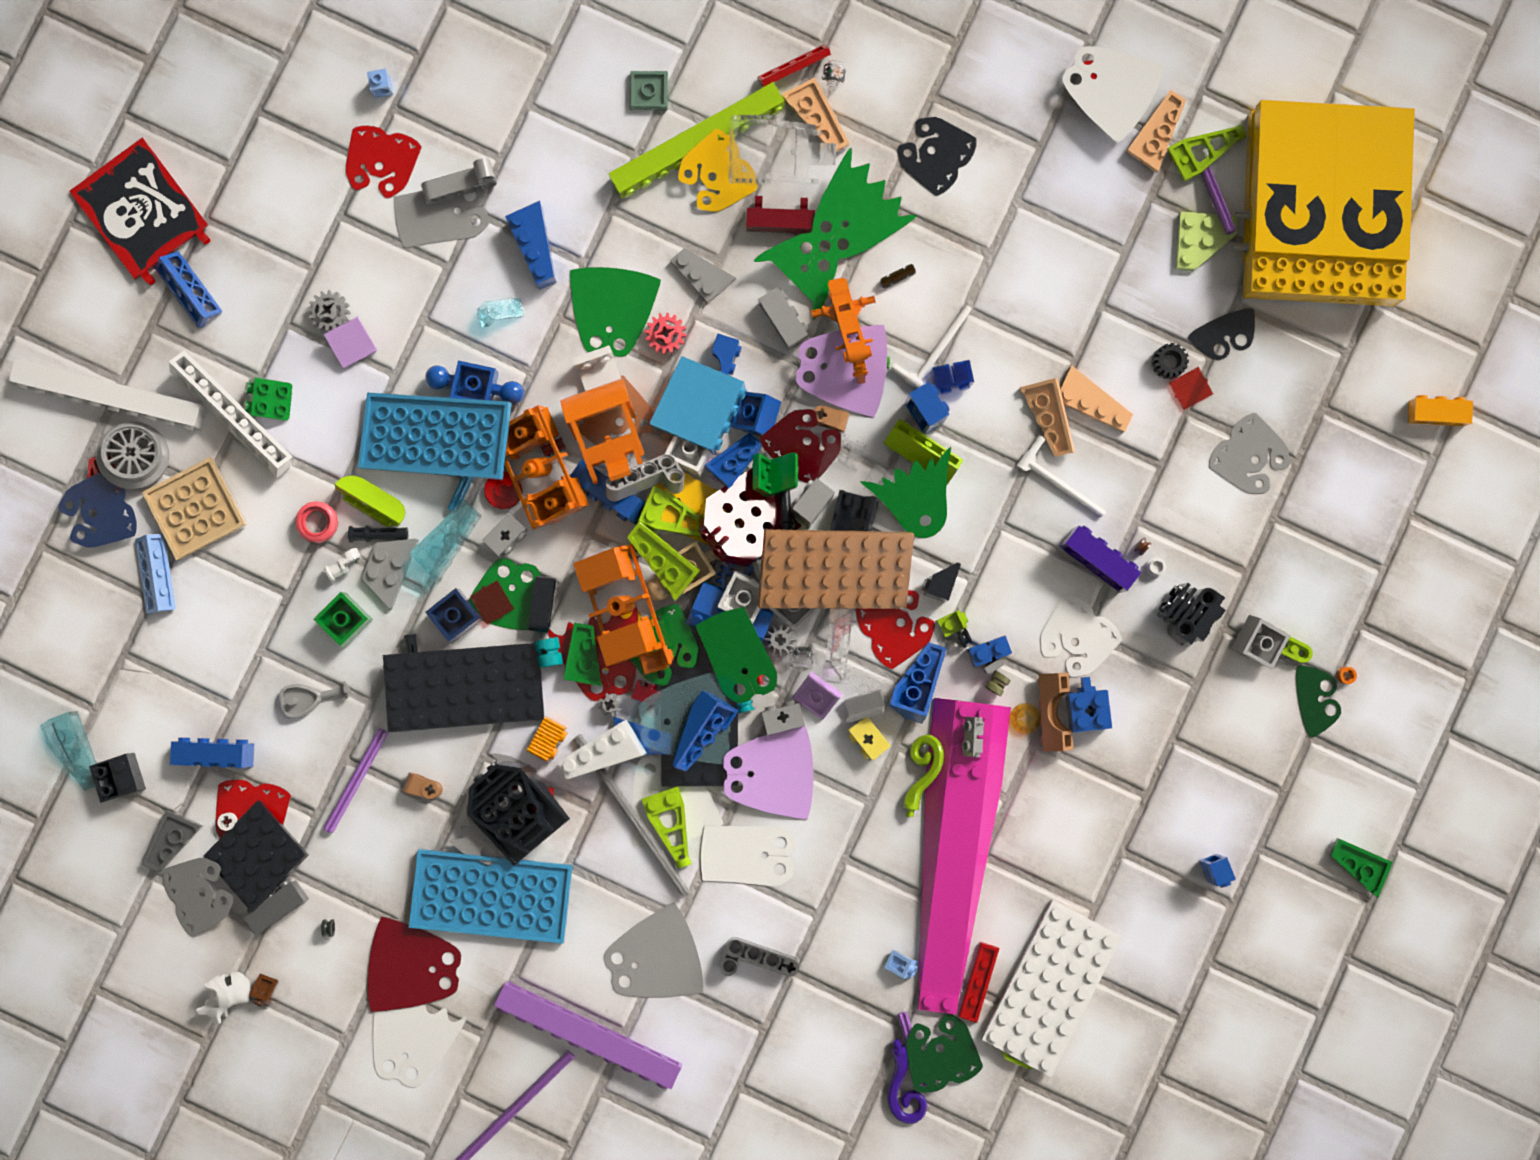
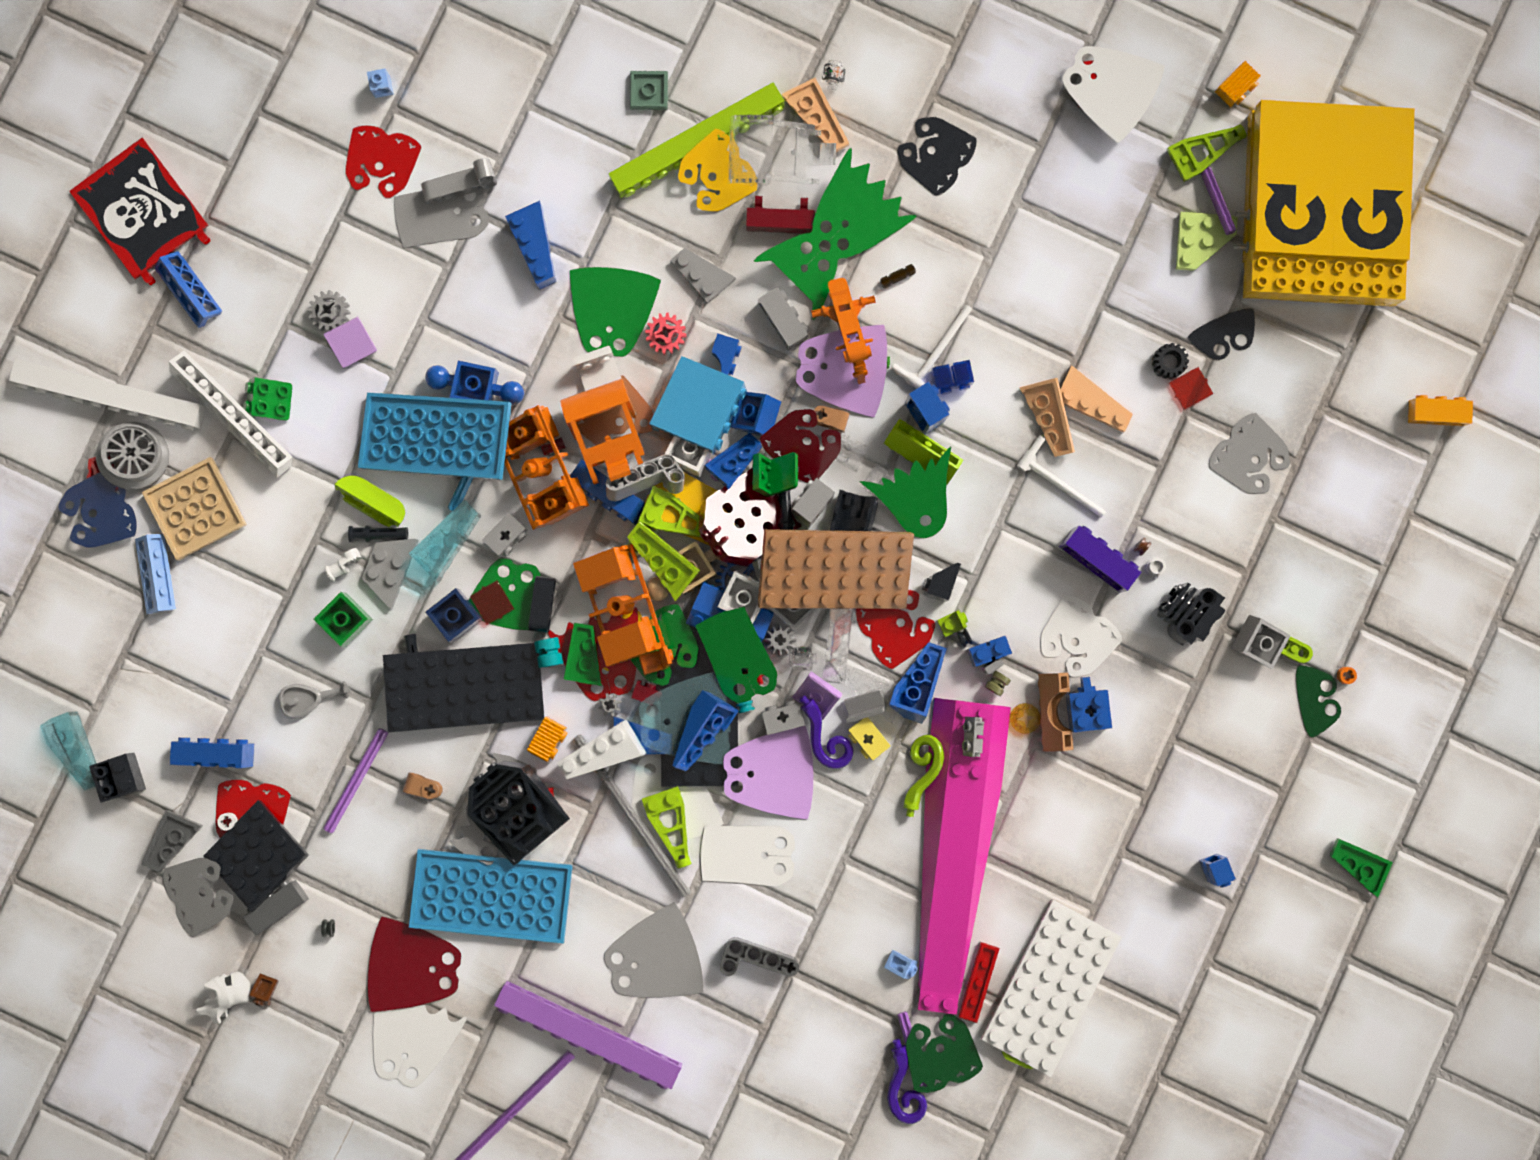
coral wheel [295,501,339,543] -> none
clear light blue bracket [477,298,524,327] -> none
red tile [484,471,523,510] -> none
red tile [757,45,831,87] -> none
light nougat wing [1126,90,1186,173] -> none
none -> dark purple plant [799,695,854,769]
none -> light orange brick [1215,61,1261,107]

